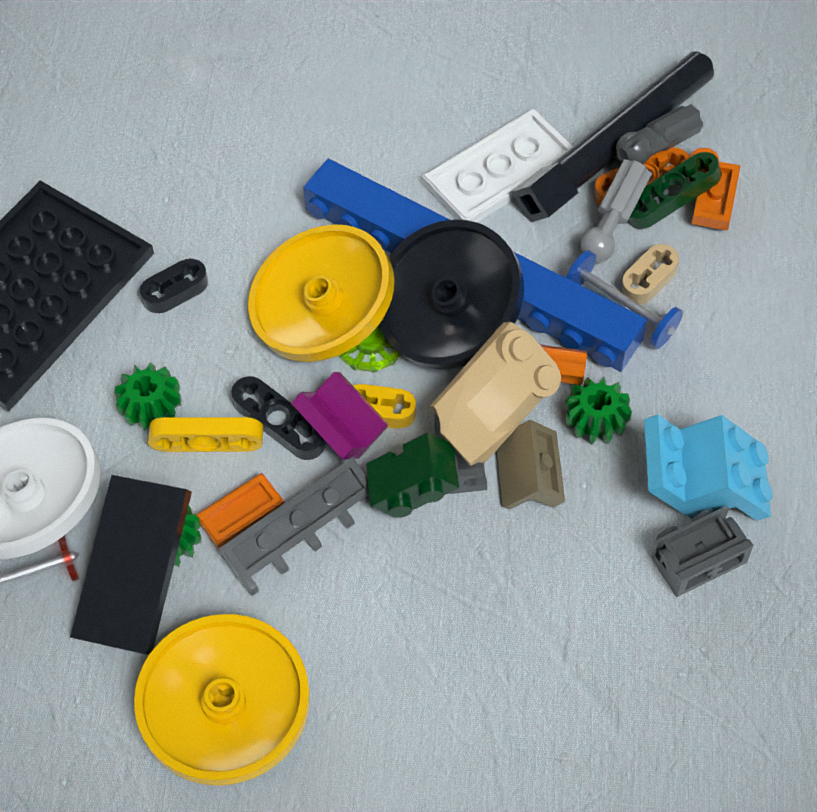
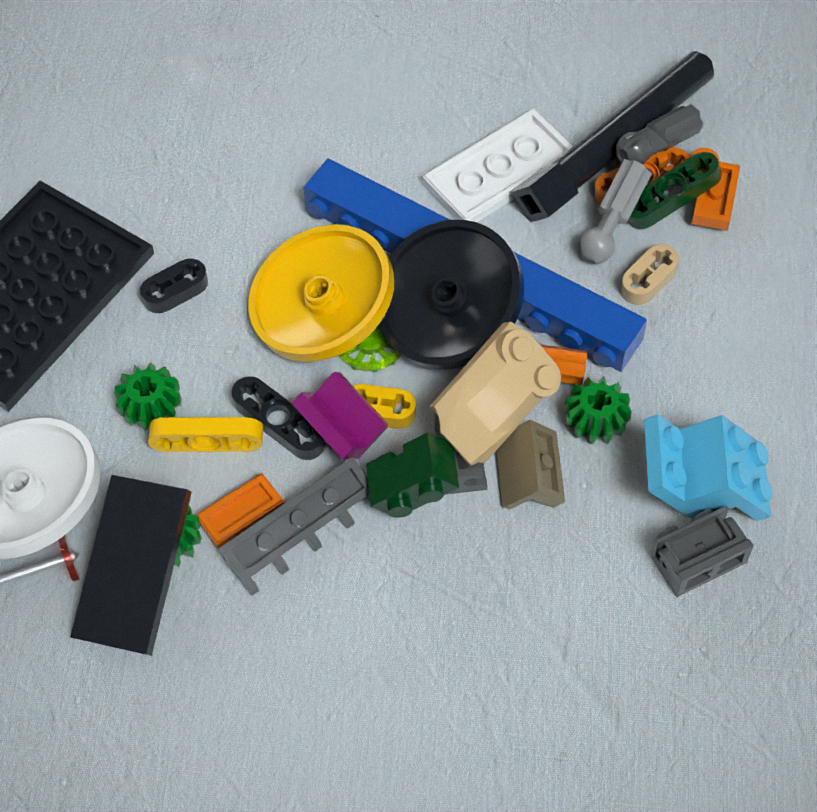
yellow dish [134,614,310,786] -> none
axle [566,250,683,349] -> none

